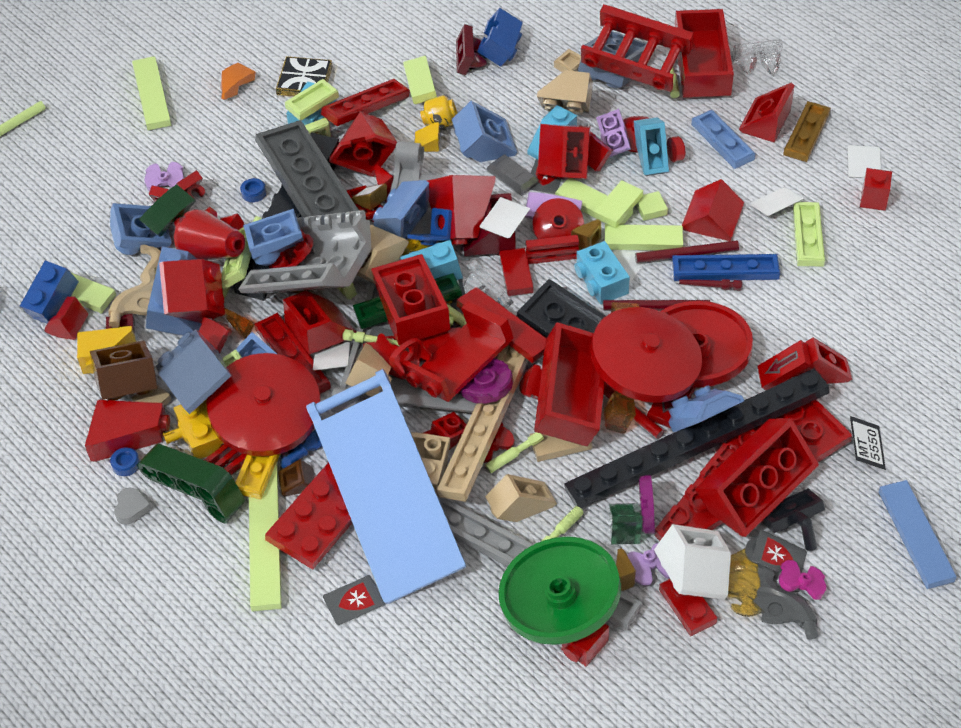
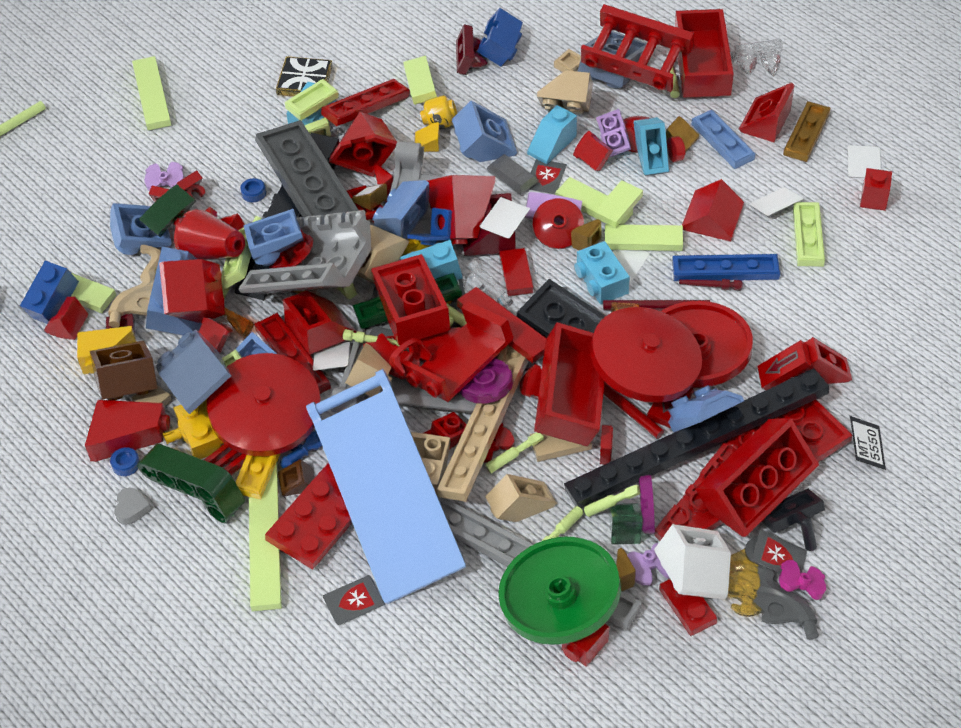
orange slope [220,63,256,100] -> none
red tile [526,235,579,264] -> none
red slope [538,124,591,179] -> none
clear orange slope [604,391,636,433] -> none
dark red bar [635,240,739,263] -> none
yellowish green tile [636,191,668,221] -> none
medium blue tile [878,480,957,589] -> none
none -> yellowish green piece [584,485,640,517]
none -> red tile [600,425,613,465]
none -> pearl gold slope [666,116,699,152]

